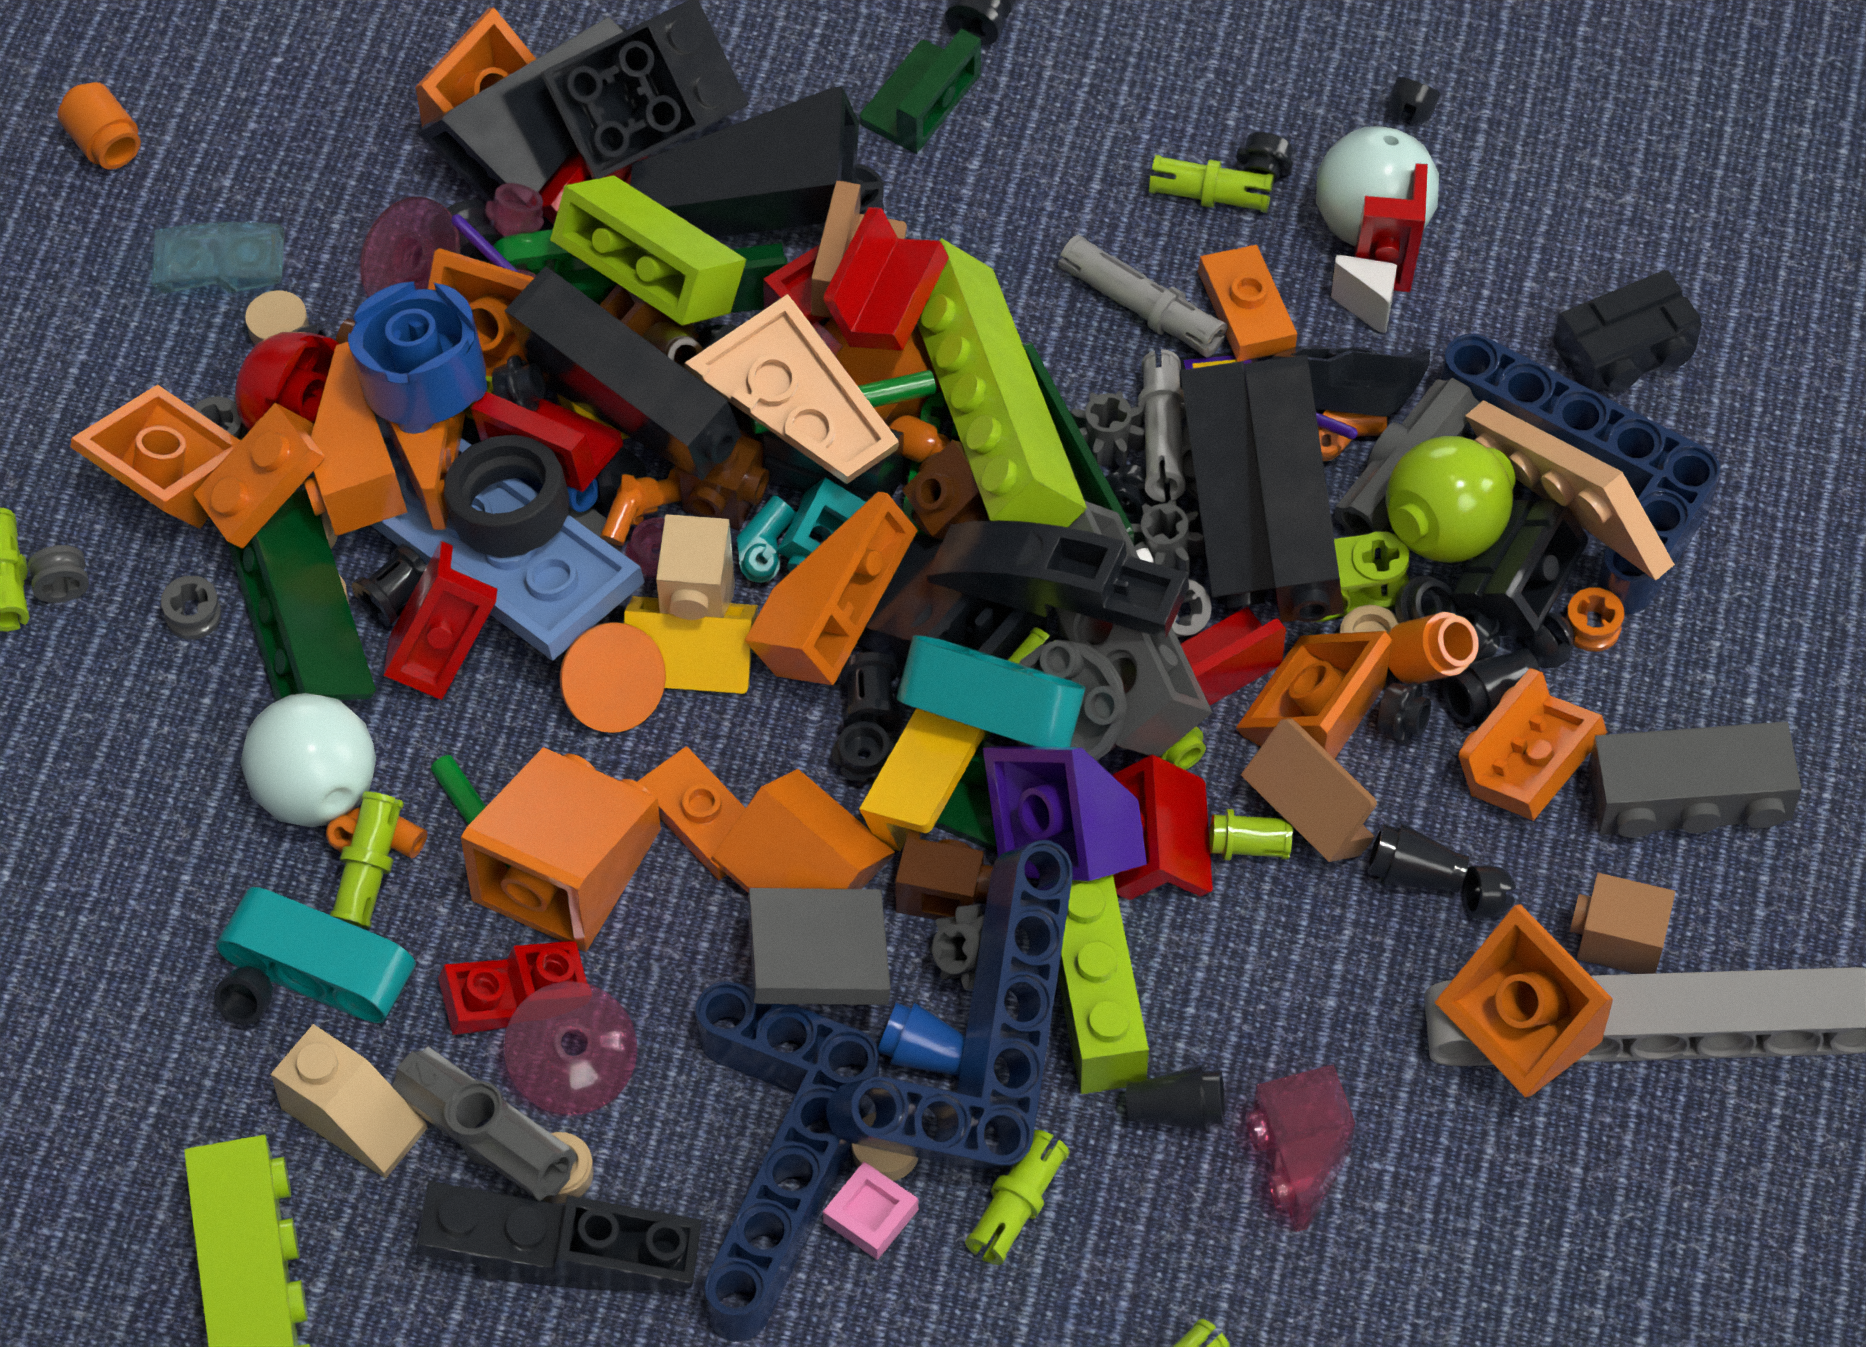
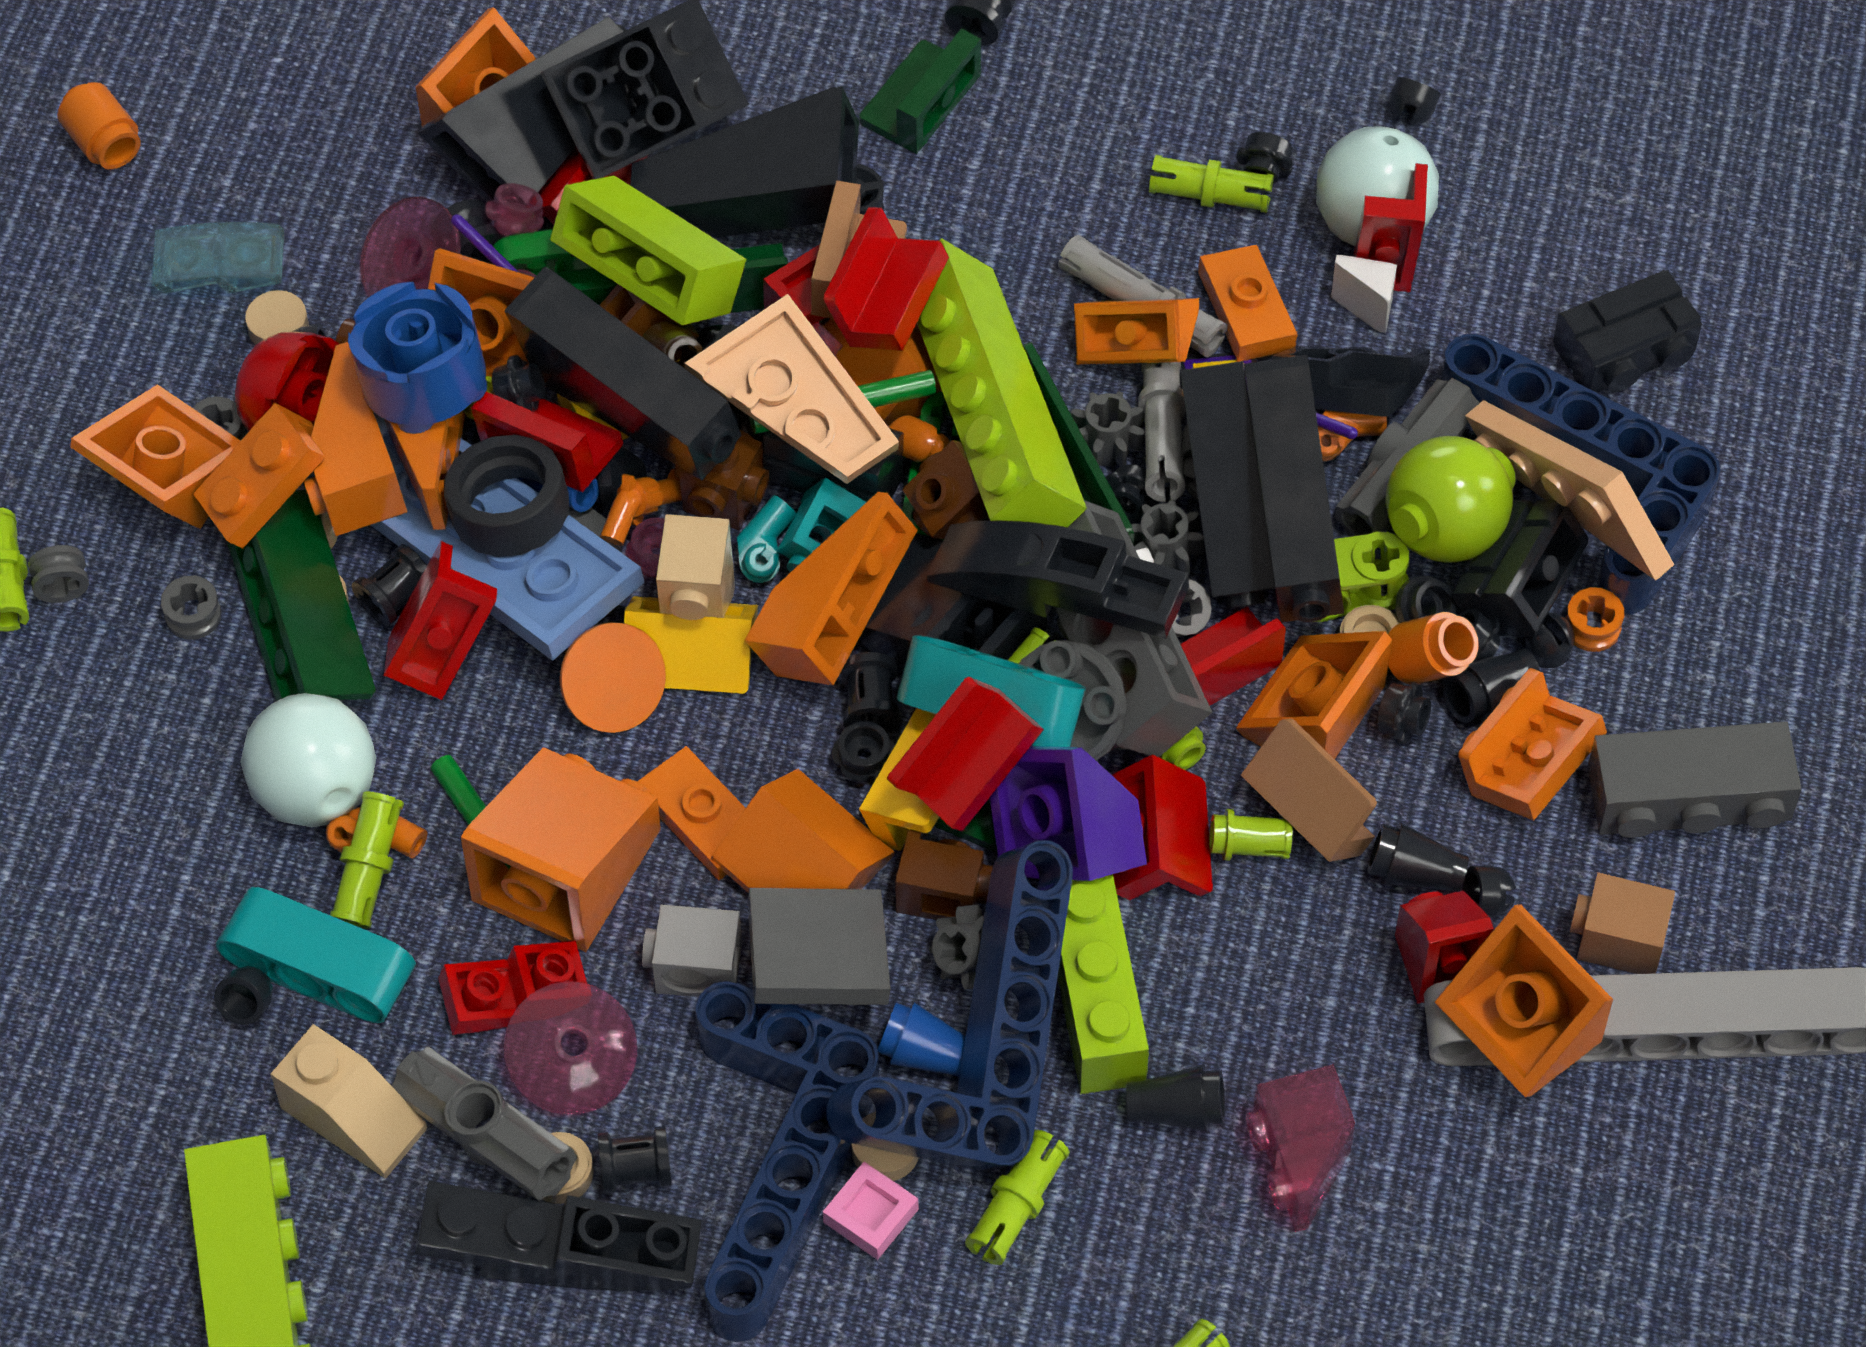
none -> black bush [598,1126,672,1194]
none -> light grey brick [642,904,742,997]
none -> red panel [887,677,1044,831]
none -> orange slope [1074,298,1199,364]
none -> red slope [1395,891,1494,1004]

